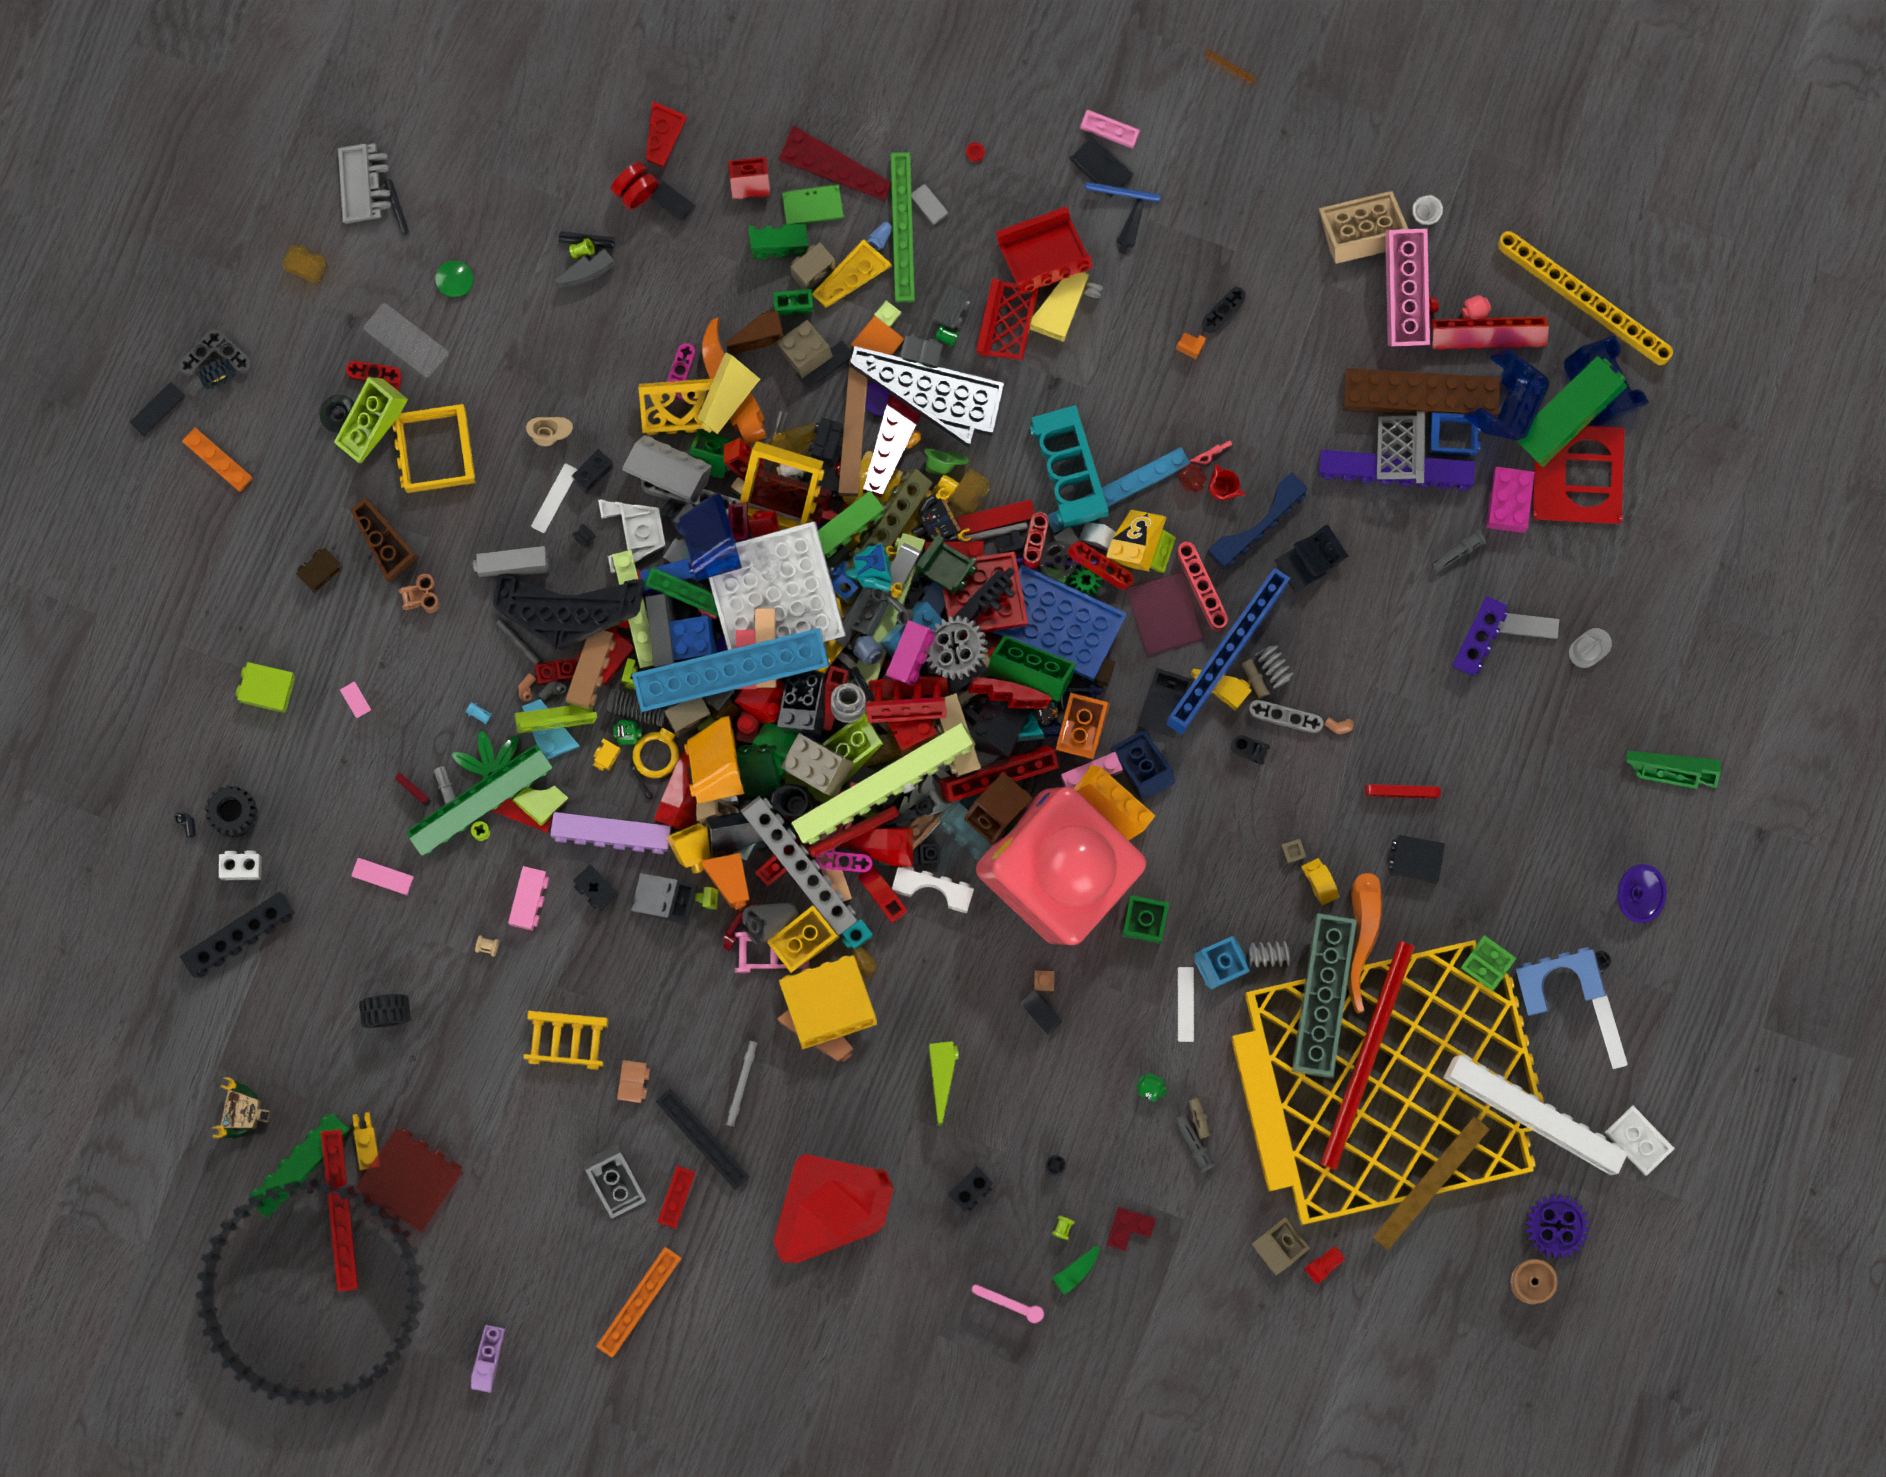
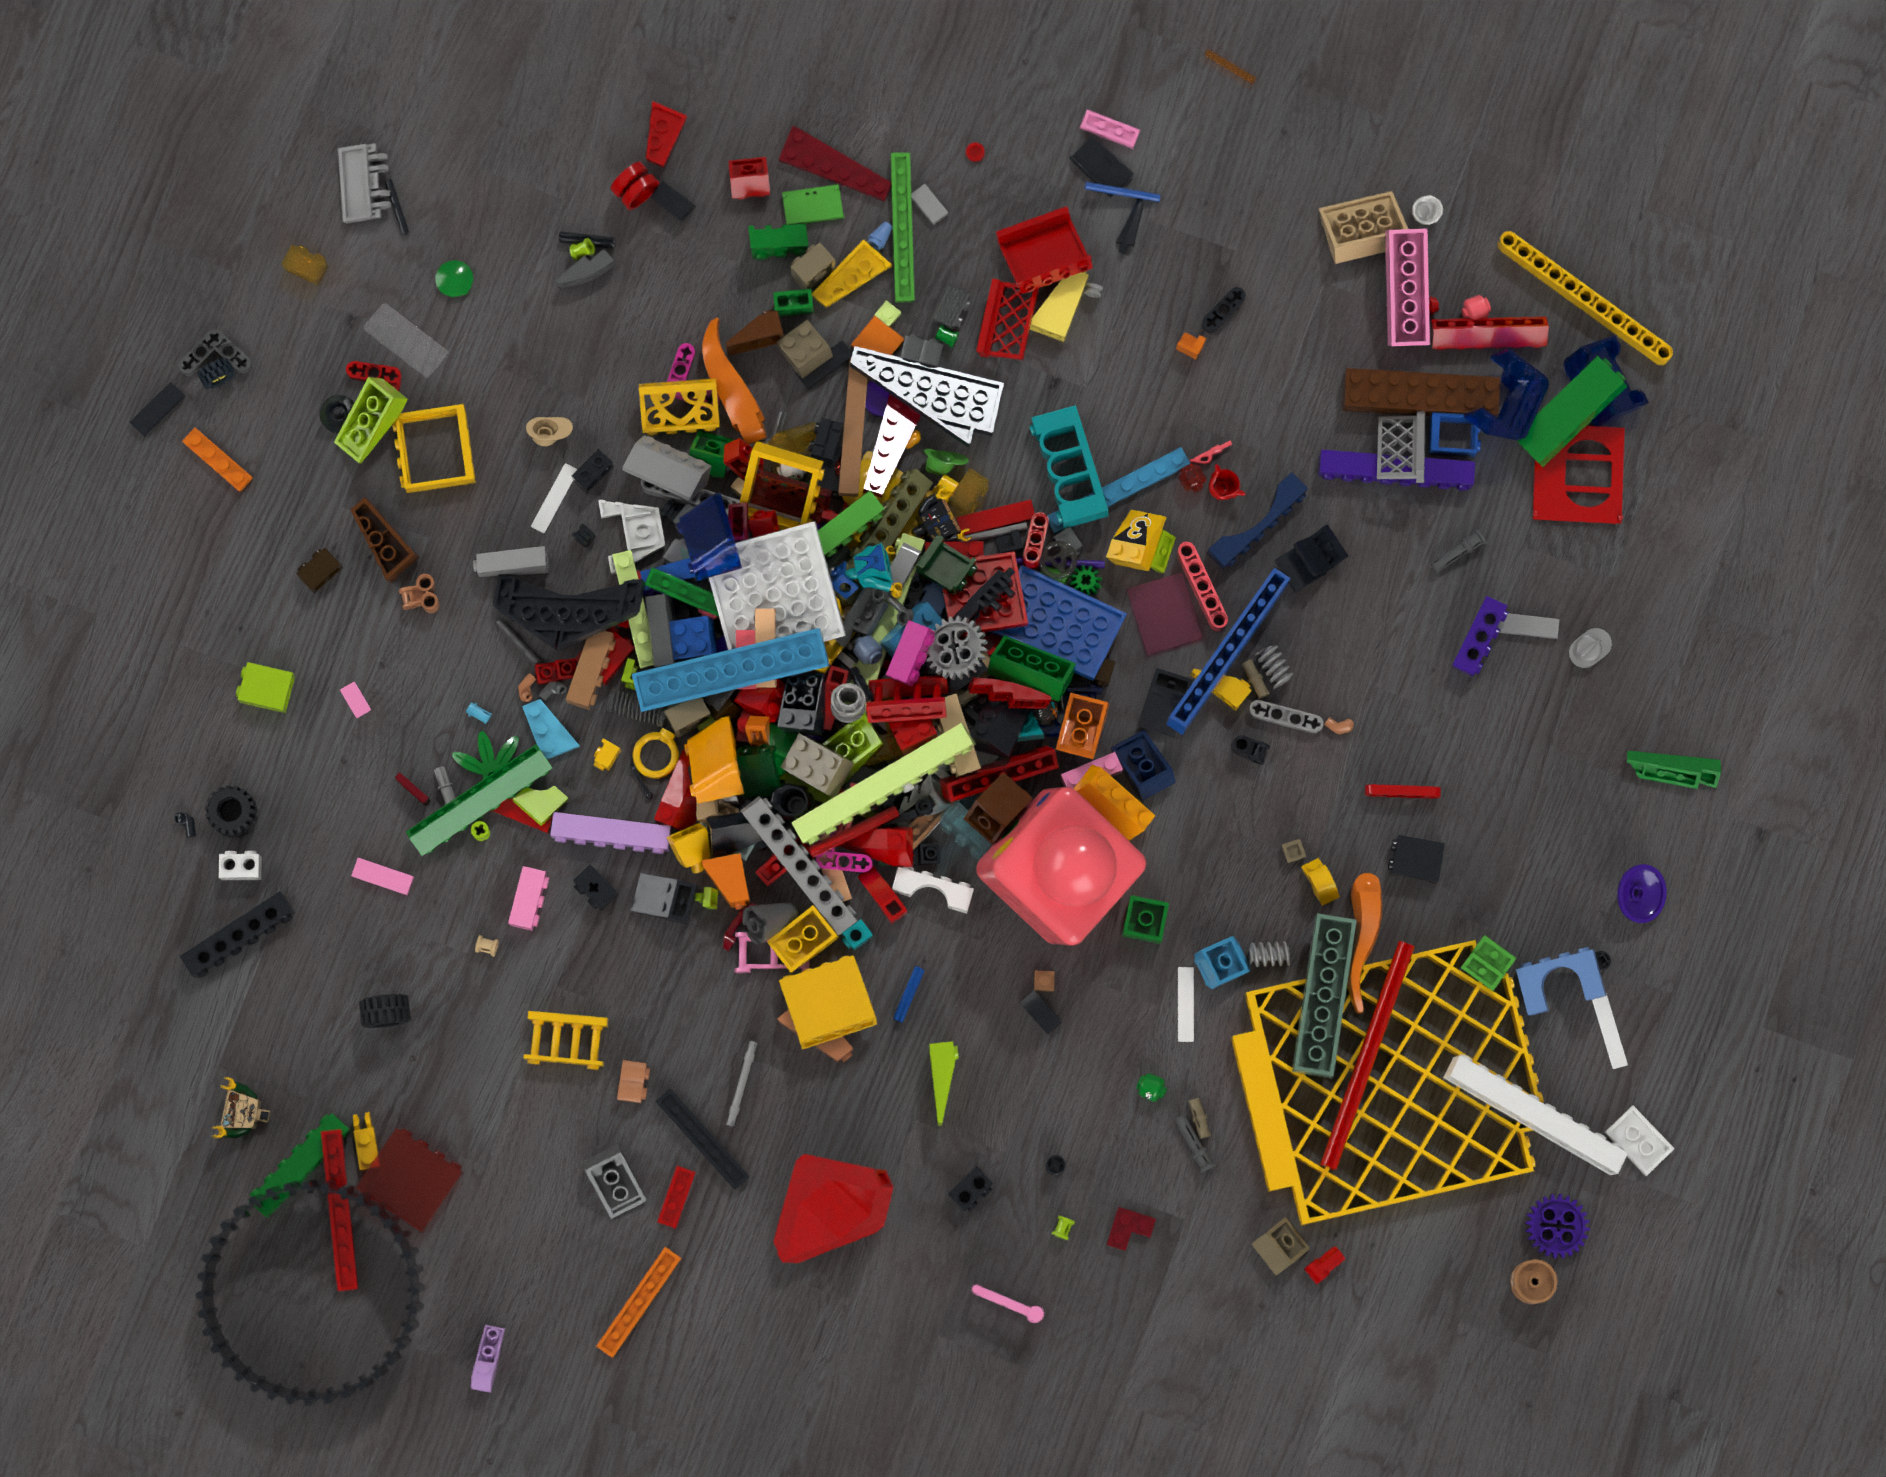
lime fence [514,705,597,734] -> none
green head [613,720,642,745] -> none
light yellow slope [697,353,760,434] -> none
clear yellow cone [852,946,878,976] -> none
green piece [1052,1245,1100,1295] -> none
red beam [1068,541,1134,590] -> none
white slope [1079,522,1116,551] -> none
pearl gold tile [1372,1116,1490,1251] -> none
dark pink brick [1486,467,1534,533] -> none
none -> orange slope [745,716,770,746]
none -> blue axle [893,966,924,1022]

